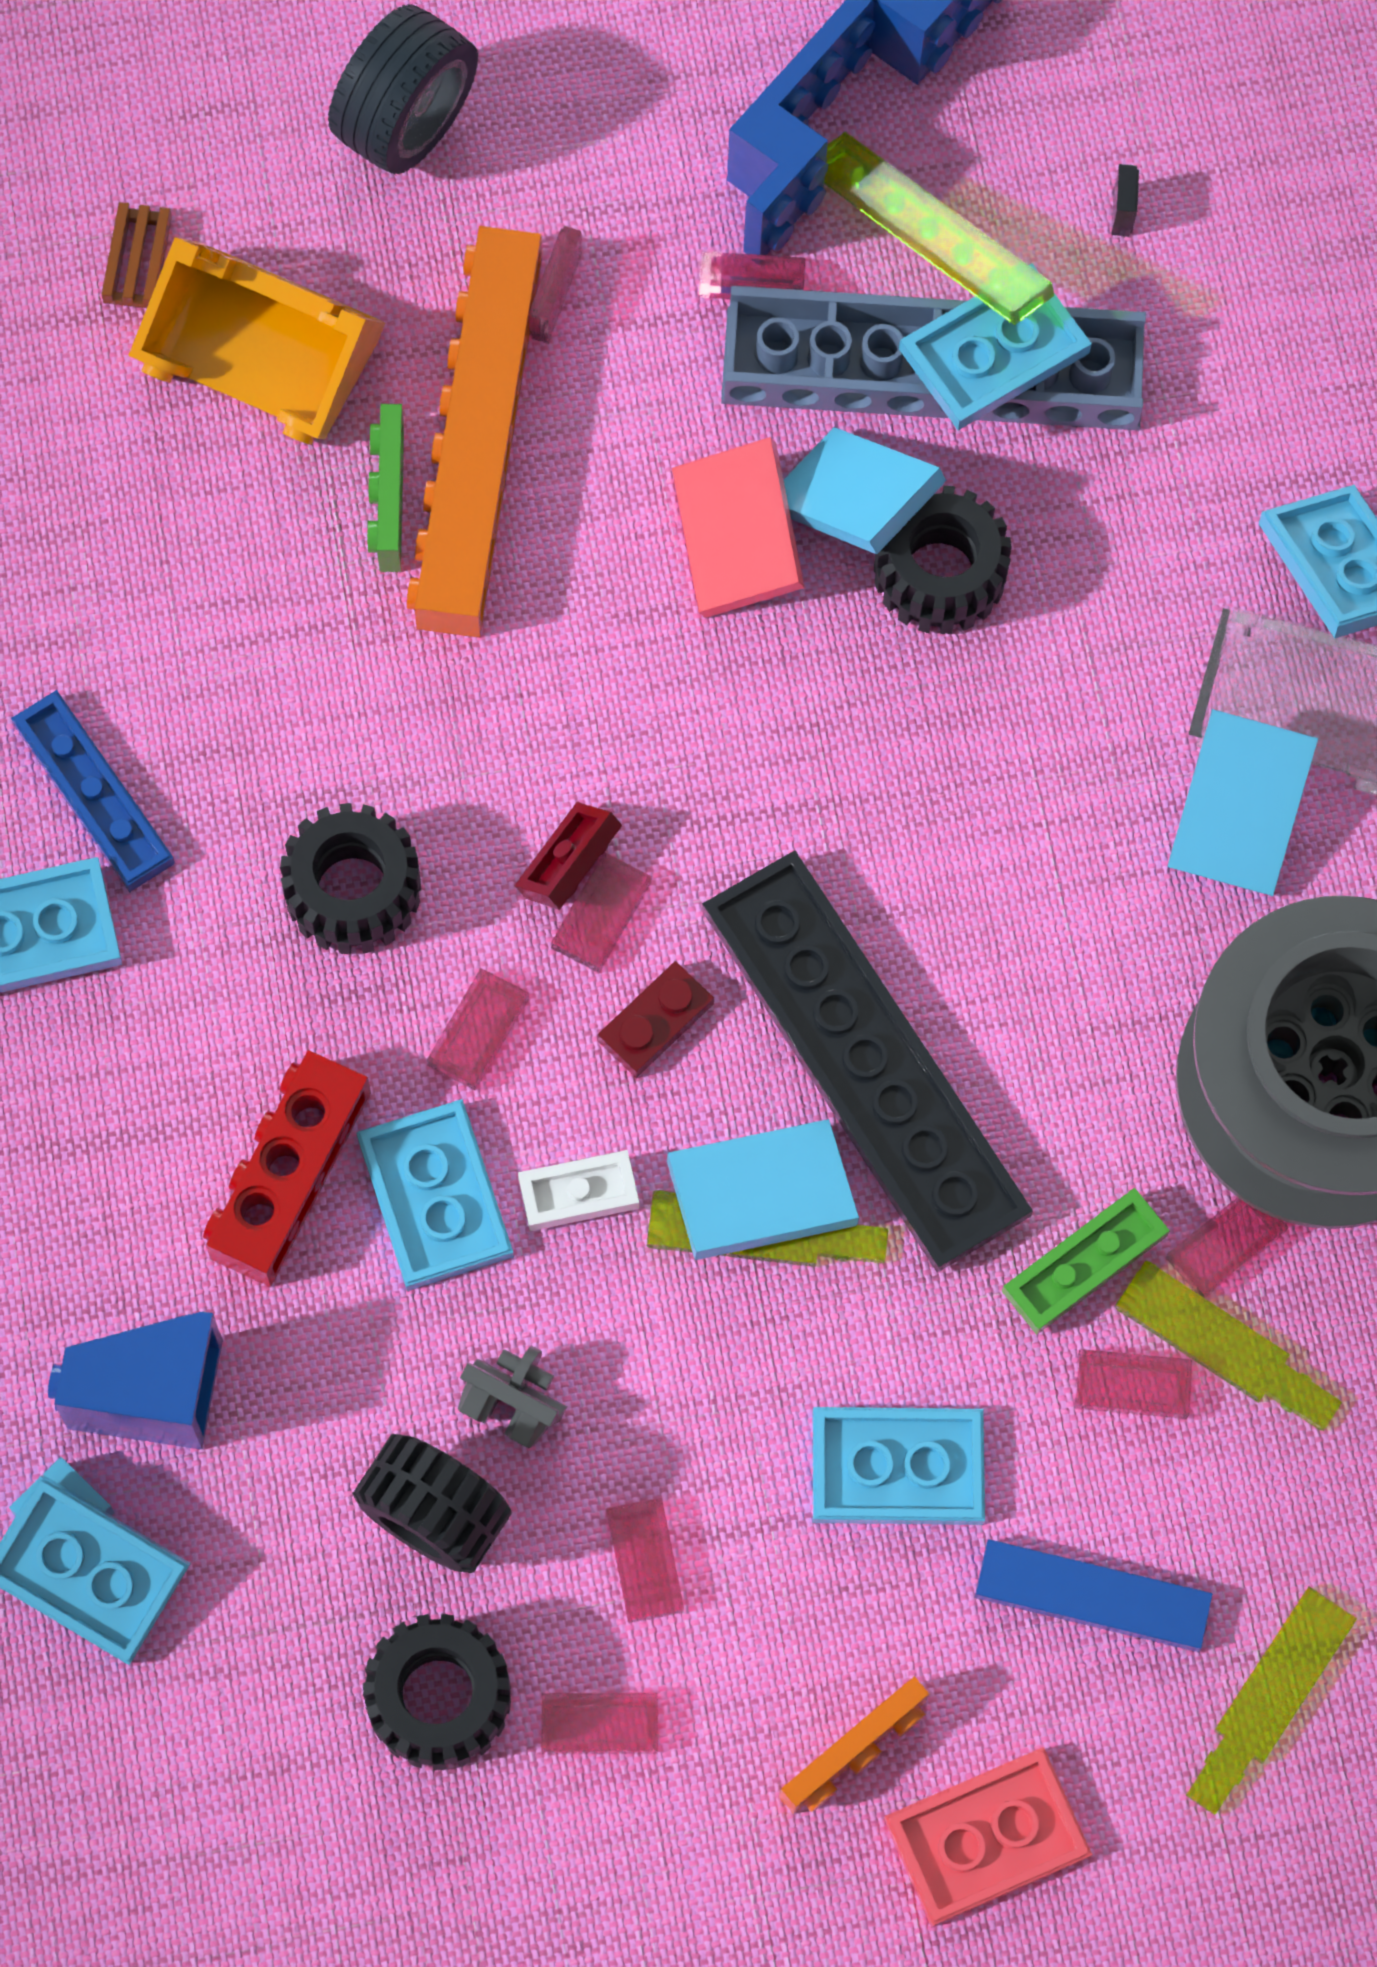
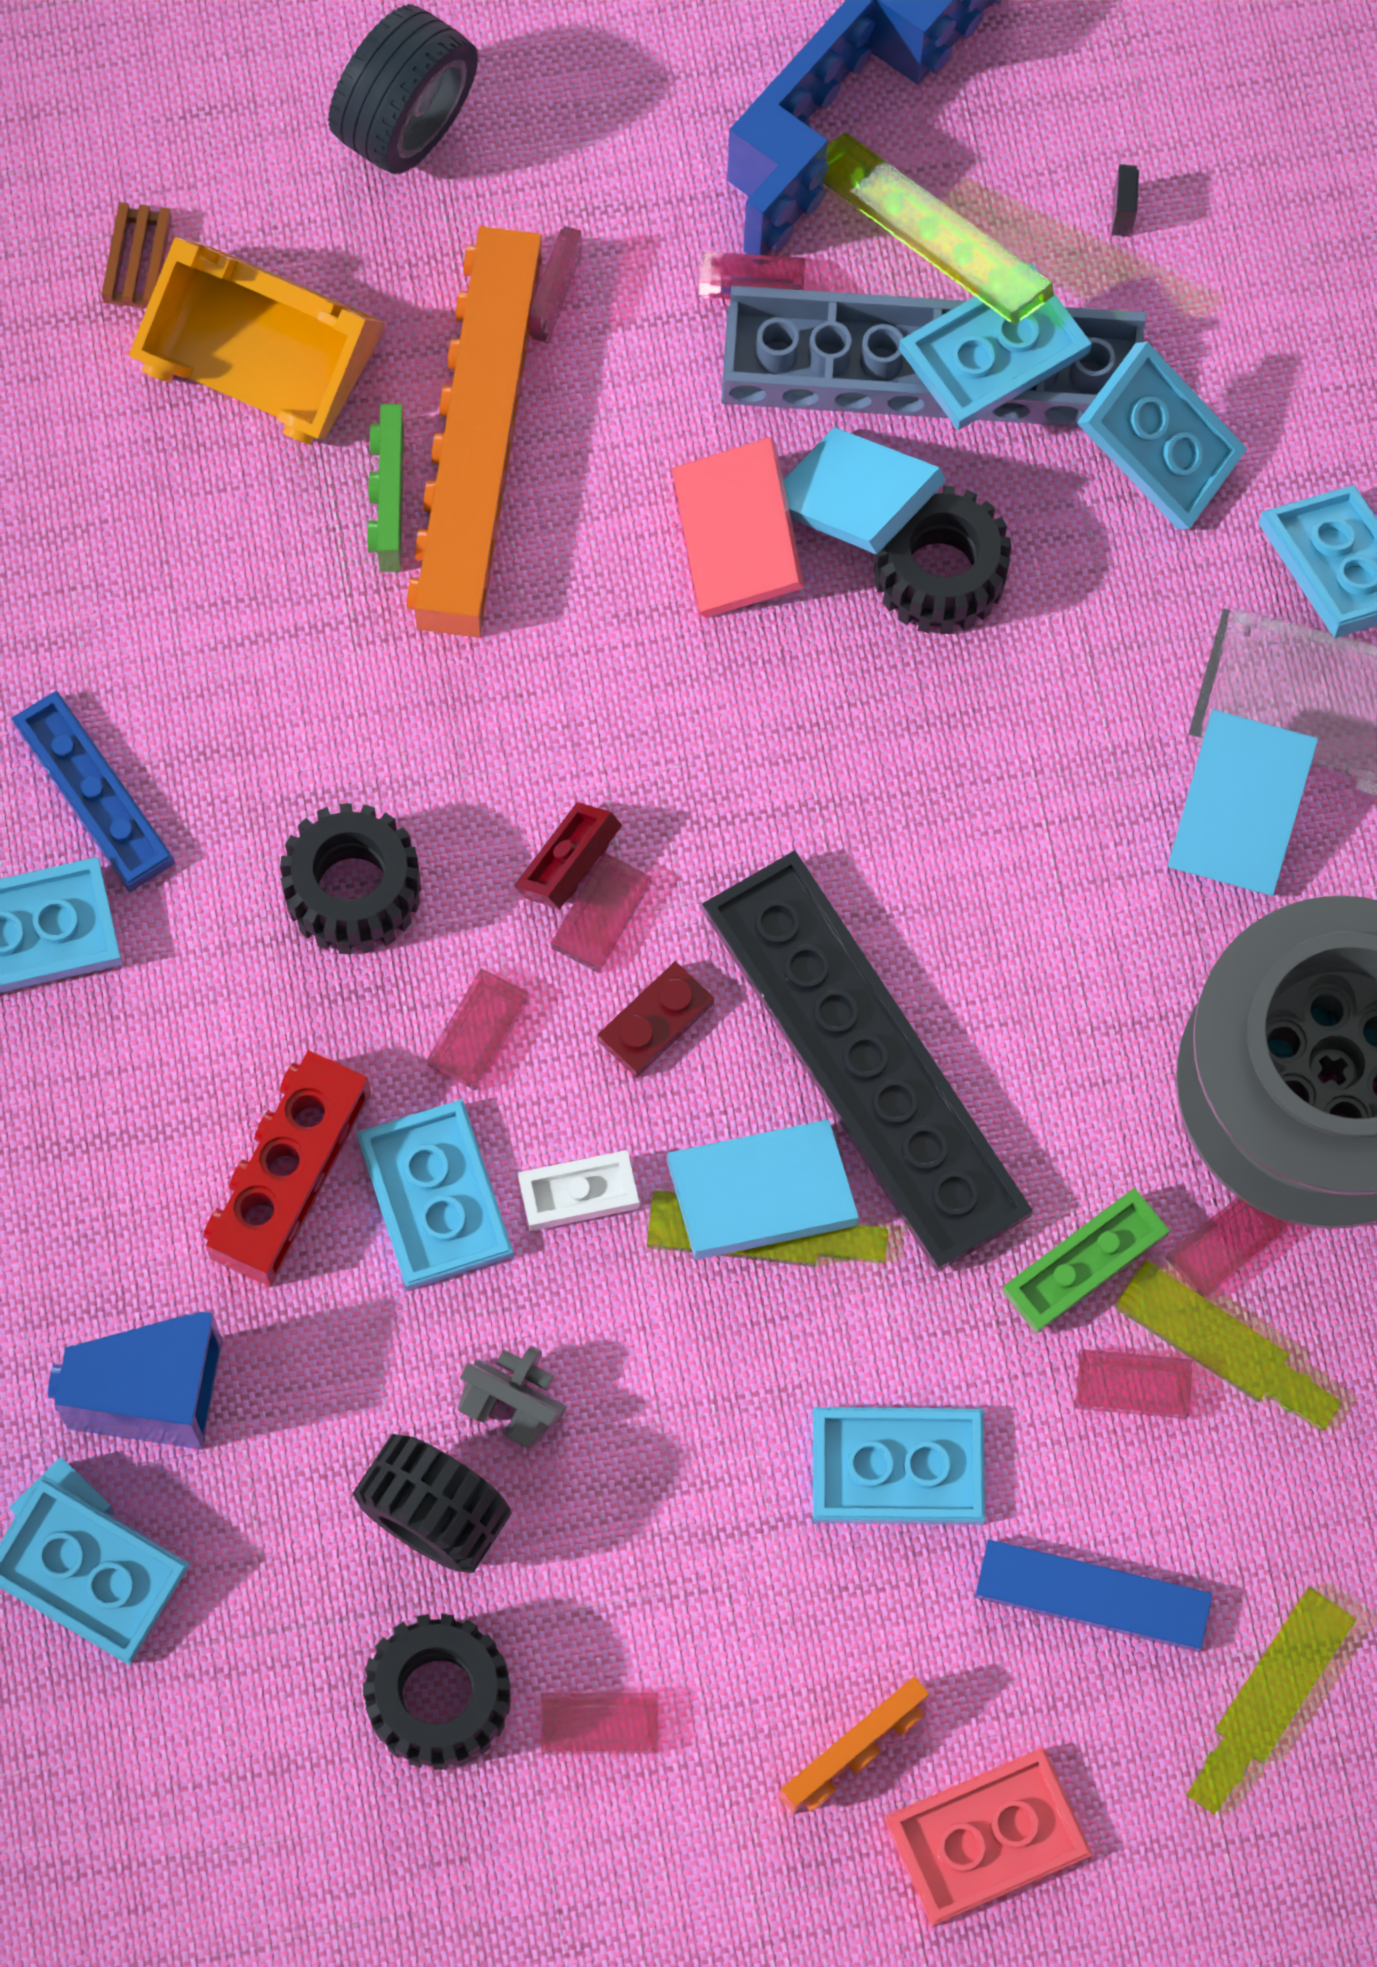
clear pink tile [606,1498,684,1624] -> none
none -> medium azure plate [1077,342,1247,529]

